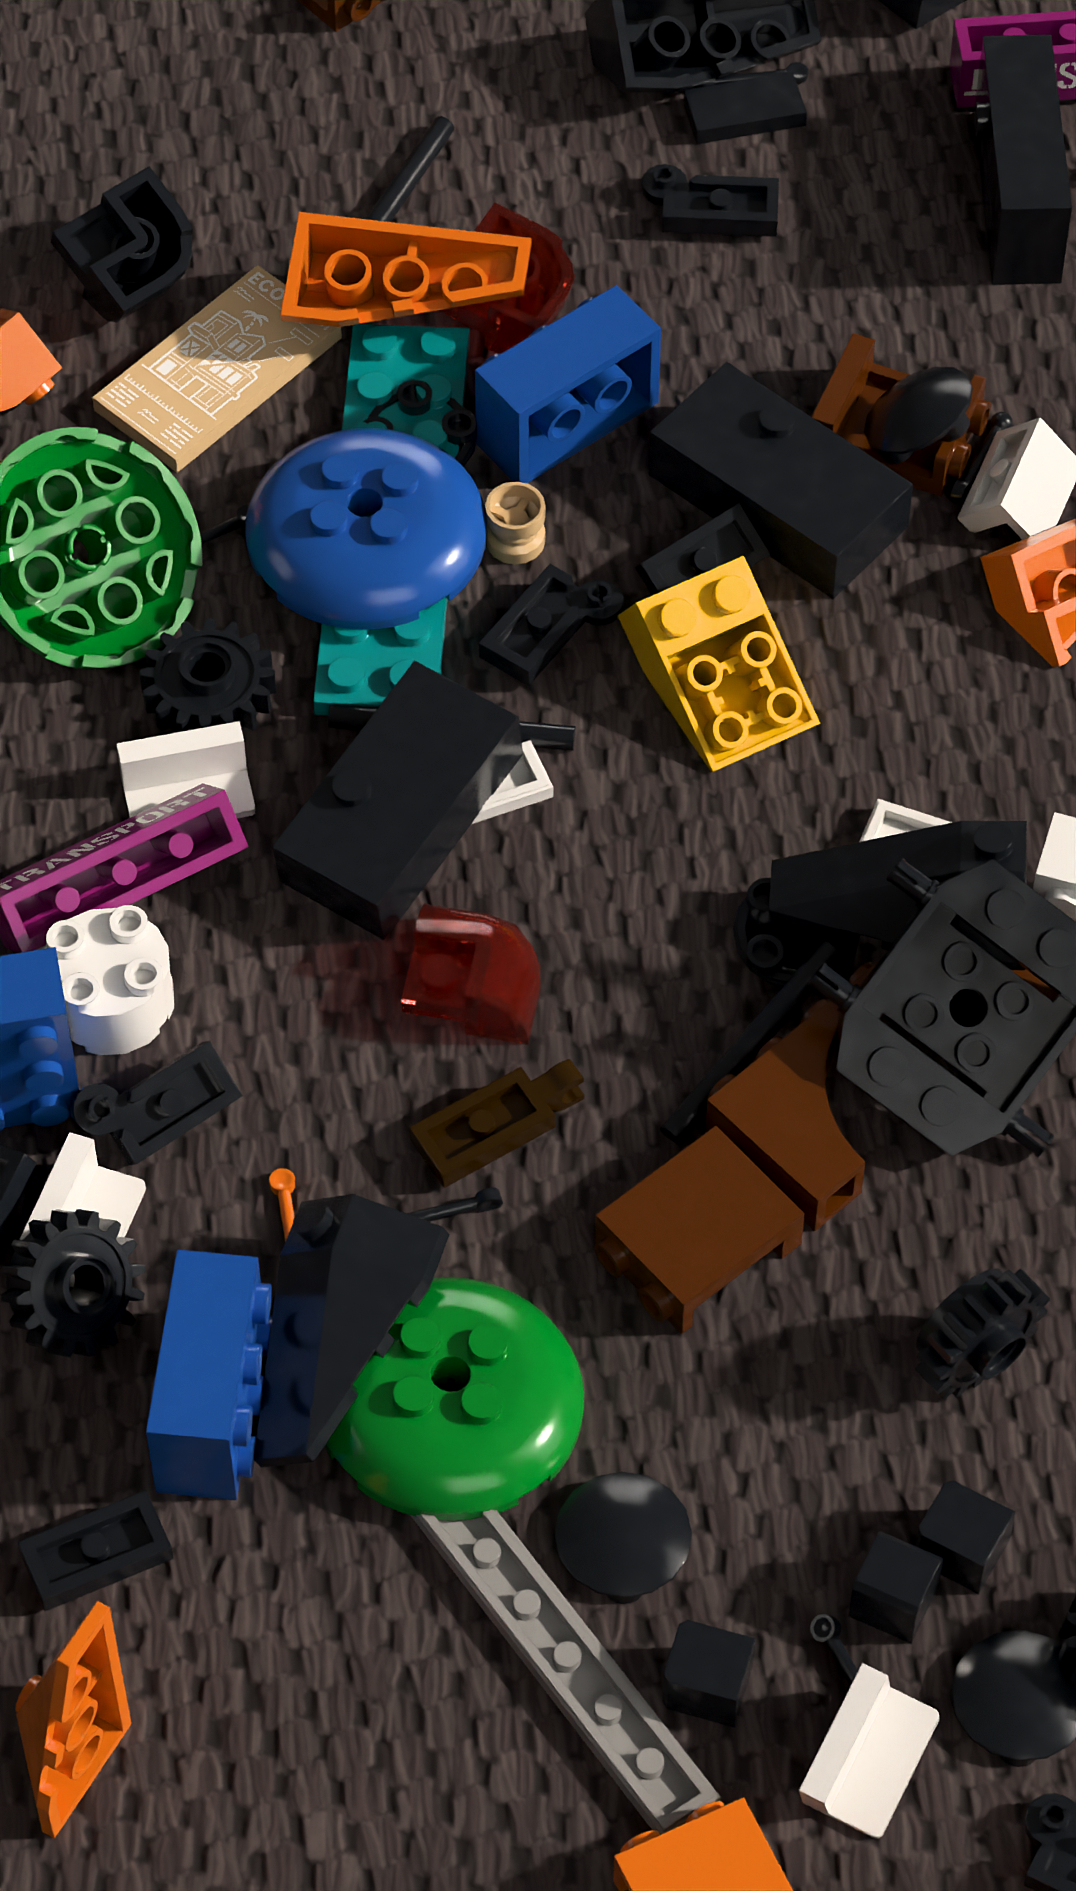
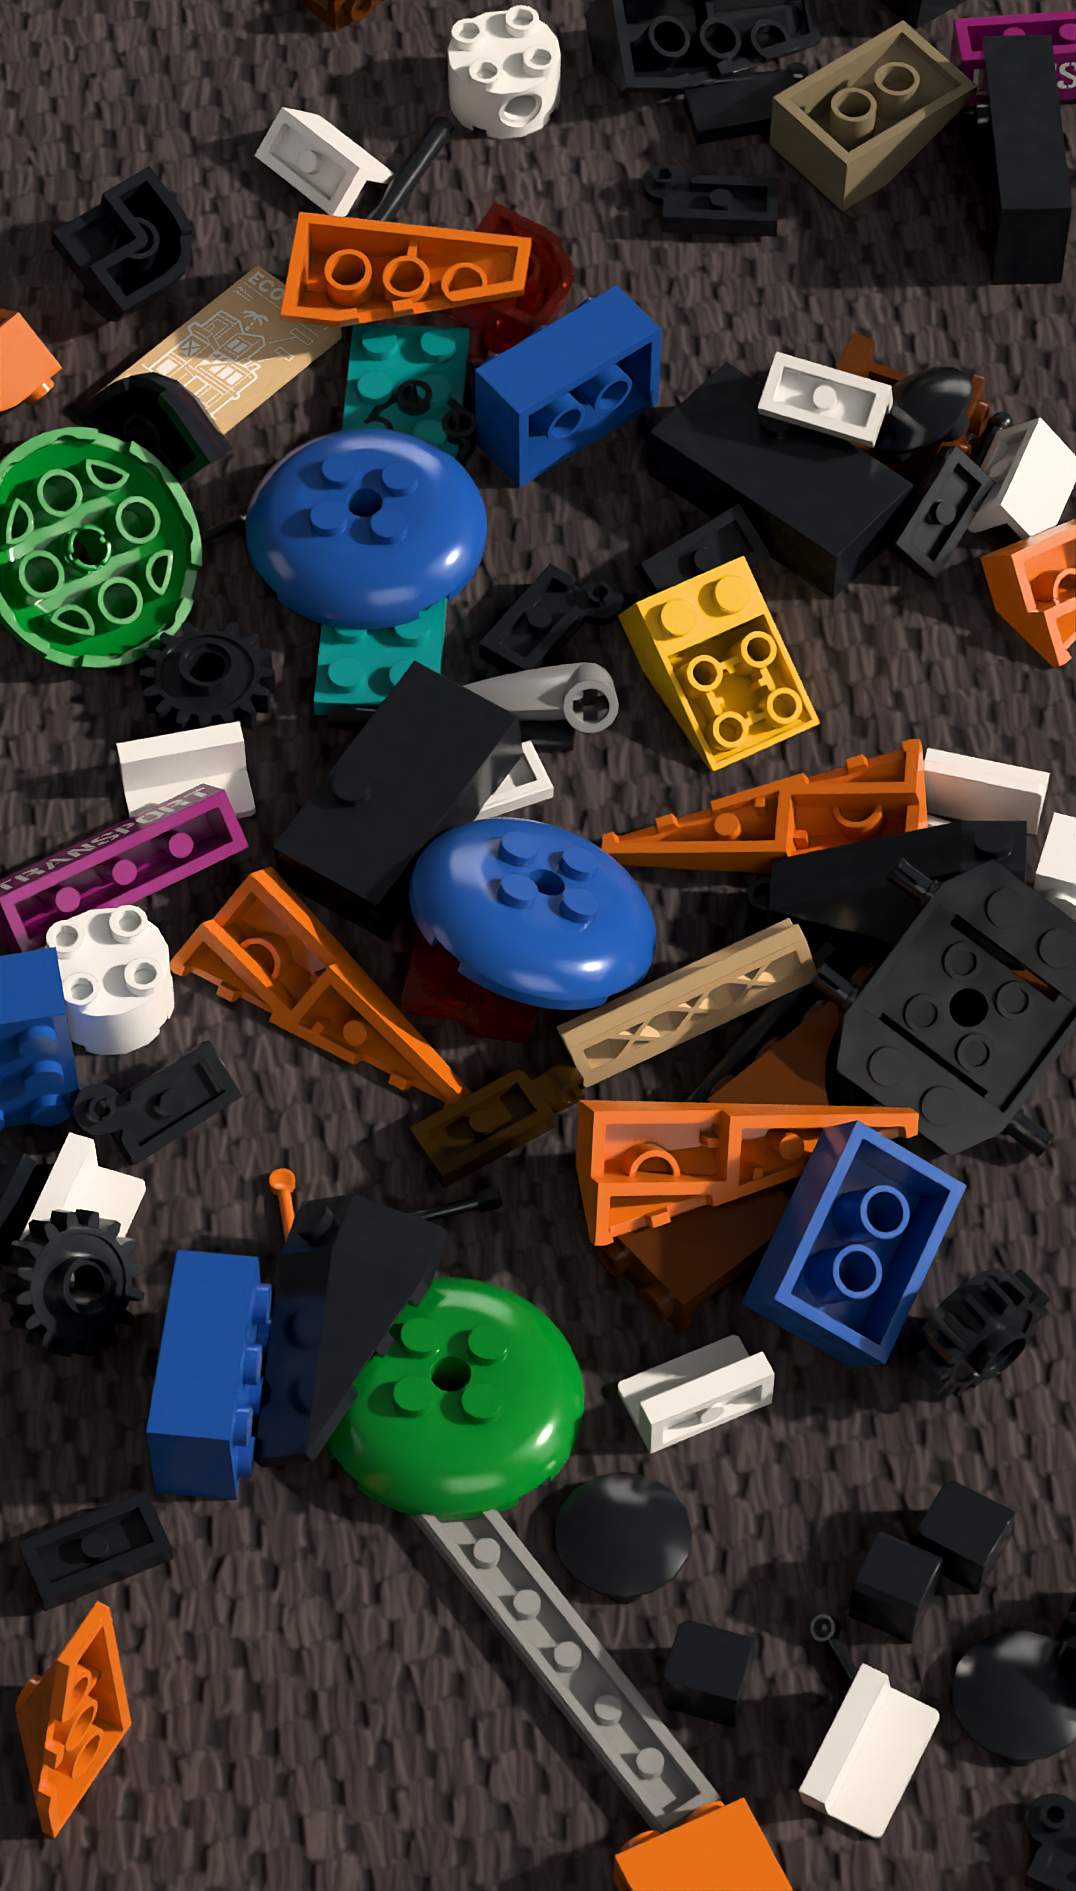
tan wheel [485,482,545,565] -> none
none -> black brick [74,372,233,485]
none -> orange wedge [169,866,472,1109]
none -> white panel [254,107,395,217]
none -> blue brick [409,817,657,1010]
none -> white brick [448,5,560,139]
none -> light grey piece [463,662,619,733]
none -> tan fence [556,918,819,1088]
none -> orange wedge [576,1100,919,1246]
none -> orange wedge [601,739,928,874]
none -> white panel [618,1335,775,1454]
none -> blue brick [741,1120,967,1368]
none -> white panel [758,351,893,448]
none -> dark tan slope [769,20,978,211]
none -> black plate [882,446,995,579]
none -> white panel [923,748,1050,835]

